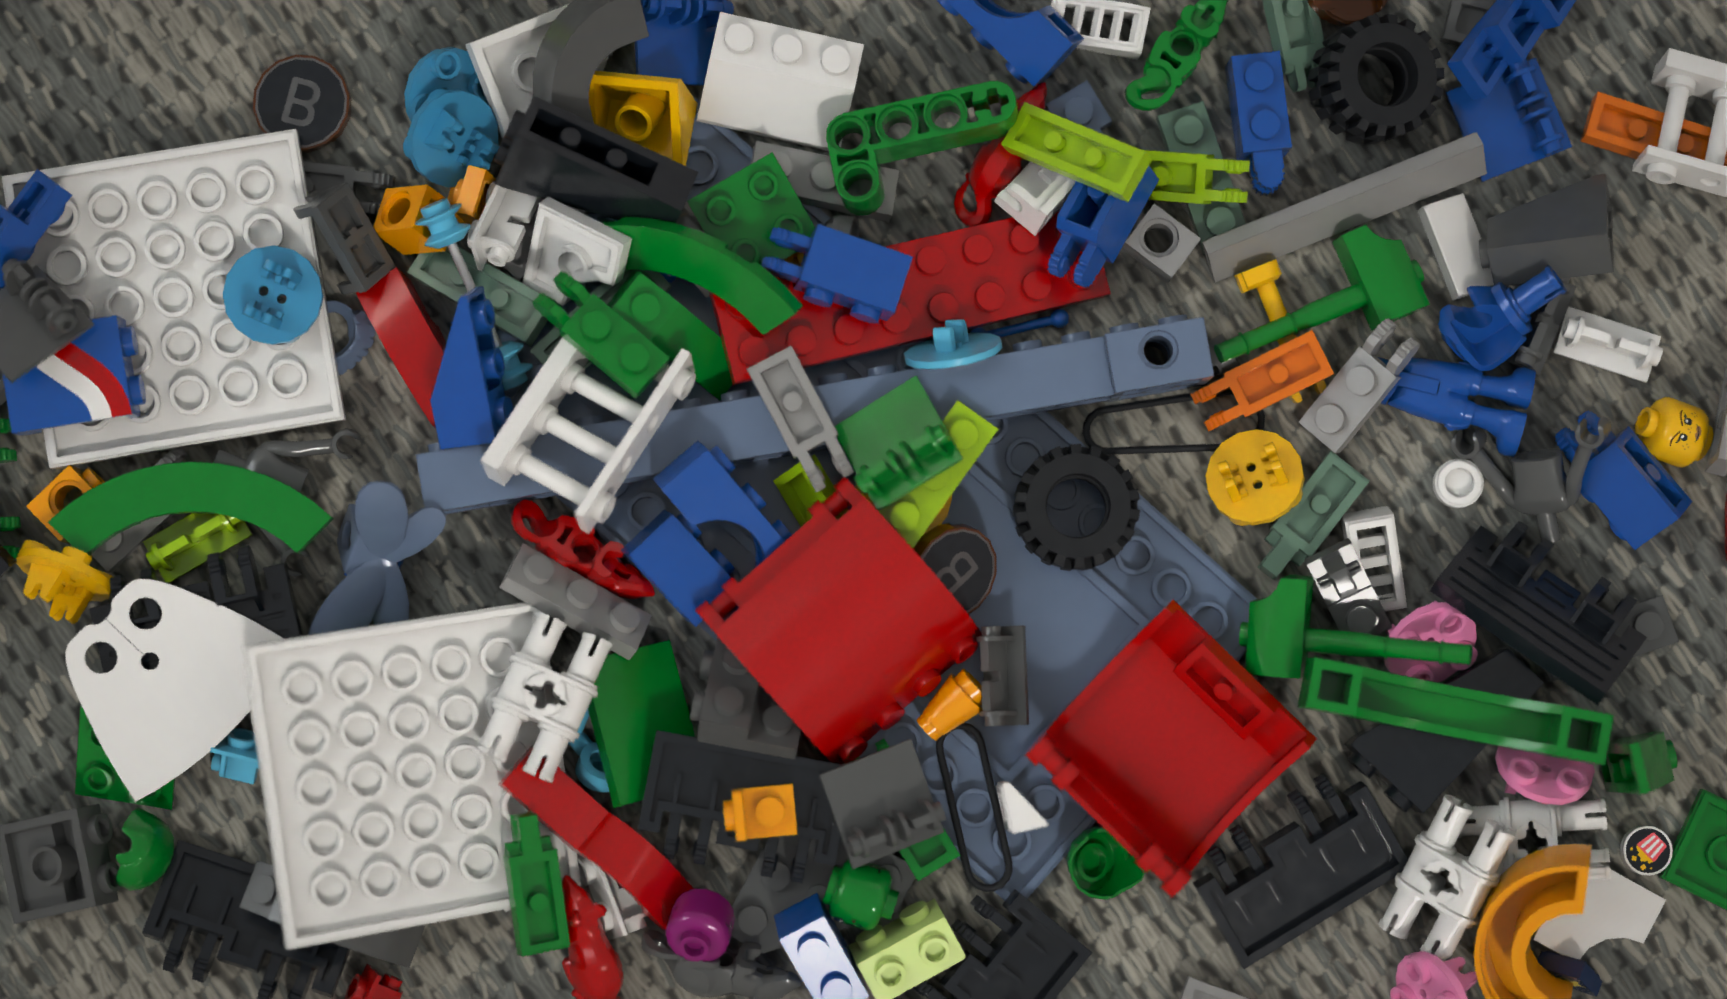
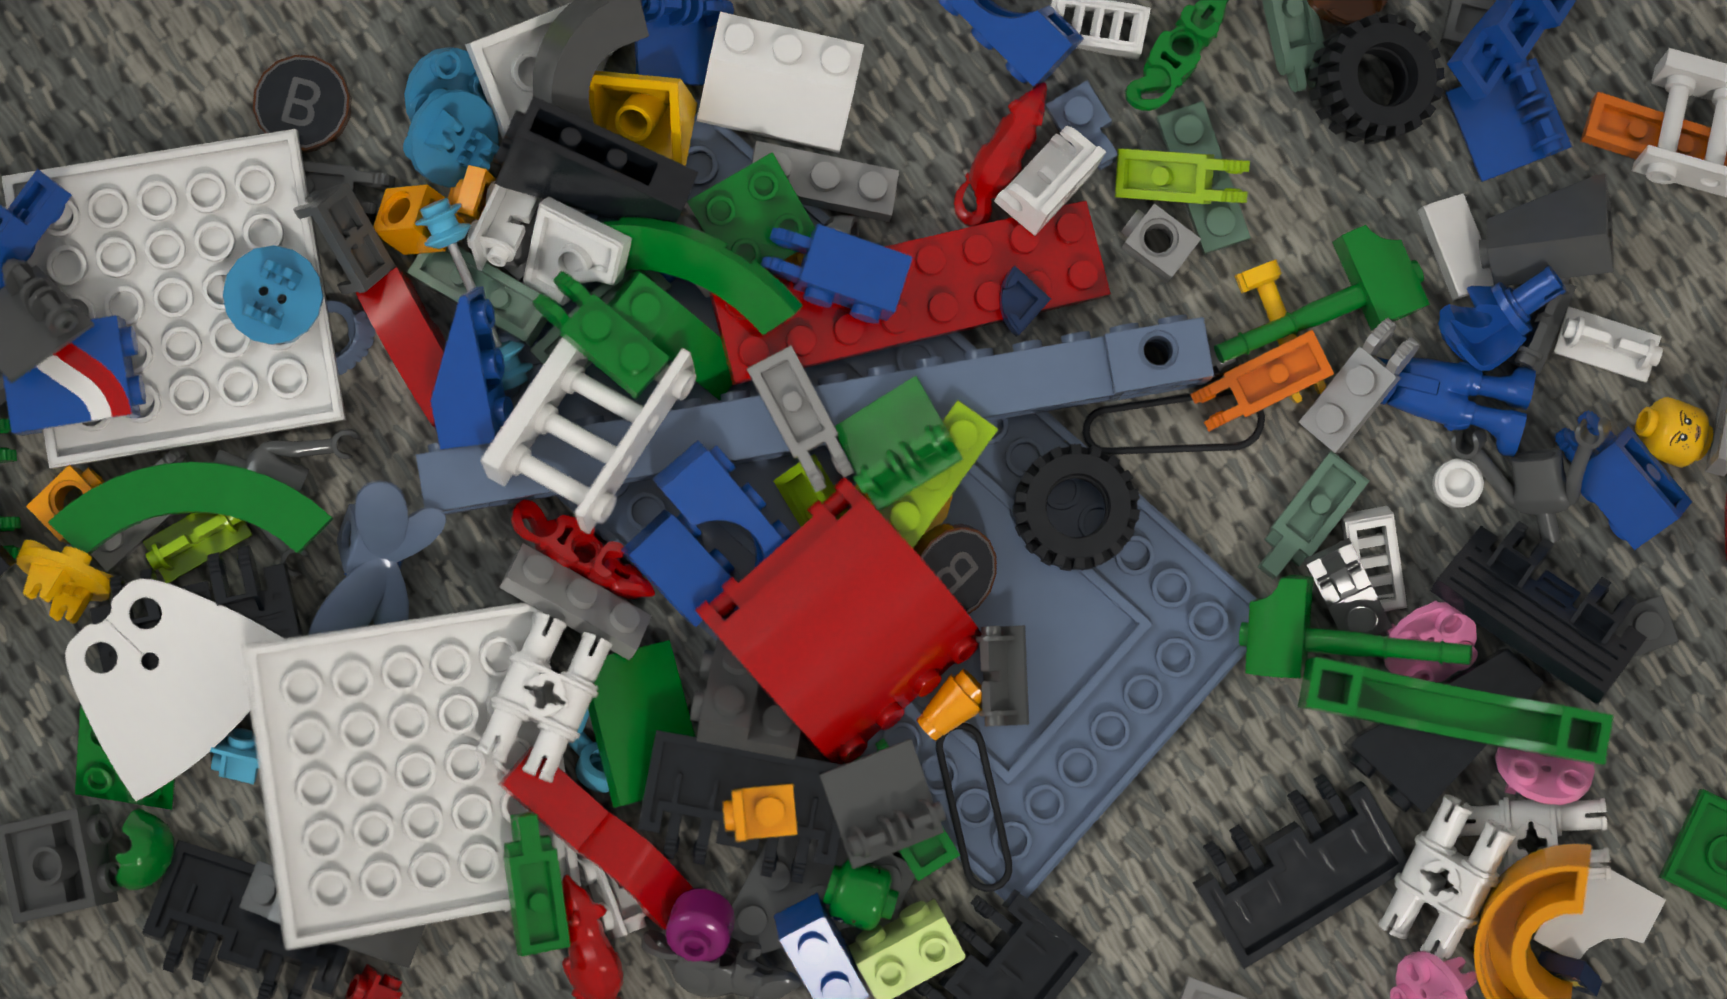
green beam [826,81,1019,216] -> none
medium azure piece [904,319,1002,369] -> none
blue hinge [970,309,1069,338] -> none
white slope [995,781,1049,834] -> none
lime plate [1001,102,1152,202] -> none
red hinge [1025,600,1317,898] -> none
blue hinge [1047,166,1159,288] -> none
green hair [1066,826,1150,900] -> none
light grey tile [1202,132,1487,282] -> none
yellow plate [1205,429,1305,526] -> none
blue hinge [1225,51,1292,196] -> none
green slope [1600,732,1678,794] -> none
tile [1620,826,1673,876] -> none
none -> dark blue tile [1000,266,1051,337]

